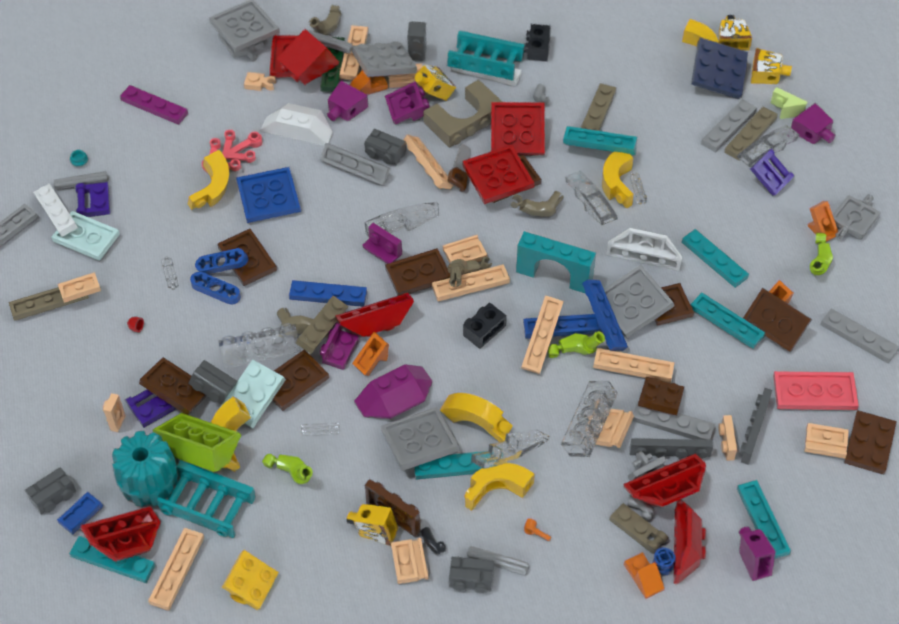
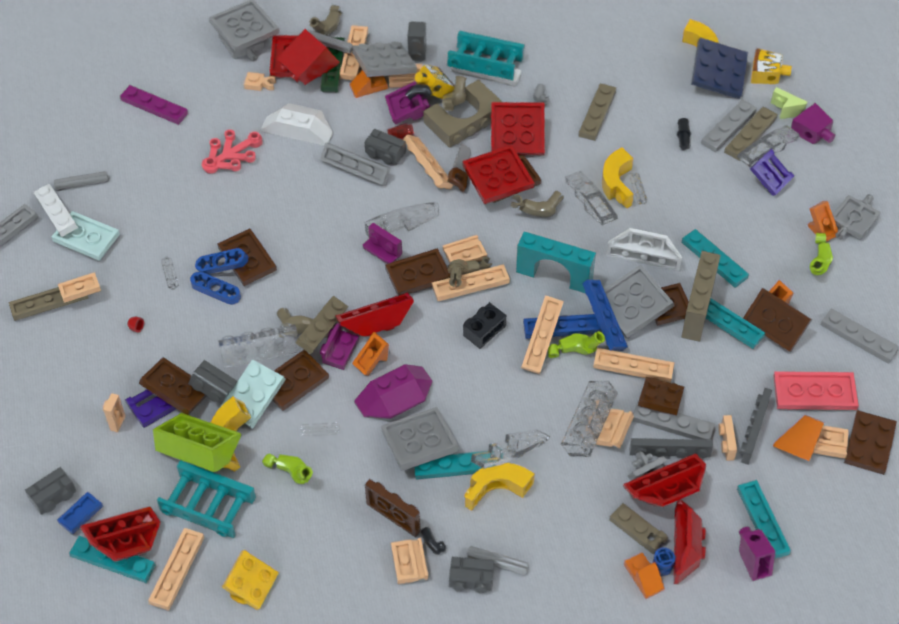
teal plate [70,150,88,167] -> none
dark purple plate [75,182,110,217] -> none
teal wheel [112,431,178,507] -> none
yellow arch [187,149,229,210] -> none
blue plate [236,167,301,223] -> none
blue plate [289,280,367,307] -> none
magenta torso [327,81,368,121] -> none
yellow torso [346,504,399,546] -> none
yellow arch [440,393,513,442] -> none
black brick [524,24,551,62] -> none
orange hand [524,518,551,541] -> none
teal fence [563,126,637,155] -> none
light grey arm [627,496,654,519] -> none
torso [718,15,752,51] -> none
none -> clear red cone [387,123,414,140]
none -> black arm [405,84,432,100]
none -> dark tan arm [442,76,467,111]
none -> black axle [677,118,691,150]
none -> dark tan arch [681,251,721,342]
none -> orange slope [773,415,825,461]

